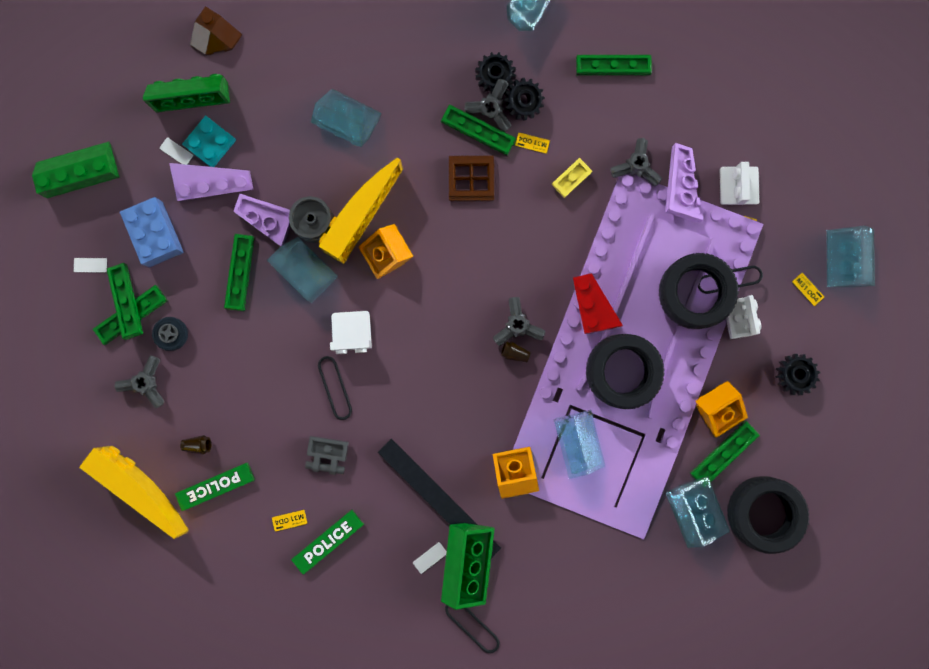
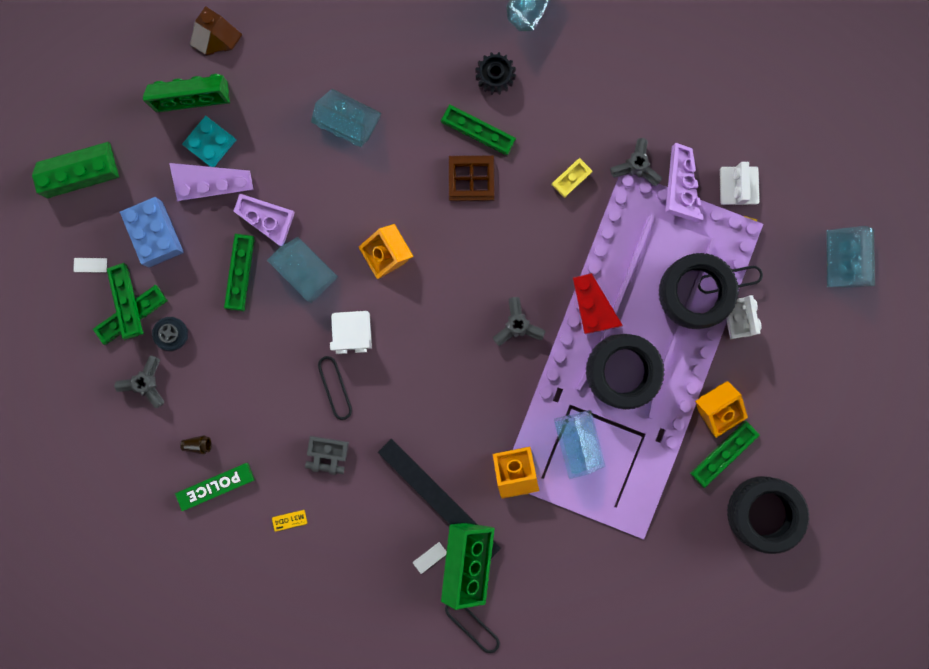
yellow slope [79,446,188,539] -> none
white sticker [160,137,193,165] -> none
dark grey wheel [289,196,334,243] -> none
green tile [291,509,364,575] -> none
yellow slope [319,158,403,264] -> none
dark grey bush [465,79,511,132] -> none
dark brown cone [501,341,531,363] -> none
black gear [503,78,545,121] -> none
yellow sticker [515,133,550,153] -> none
green tile [576,55,652,75] -> none
clear light blue slope [666,476,730,548] -> none
black gear [775,354,820,396] -> none
yellow sticker [792,273,824,306] -> none

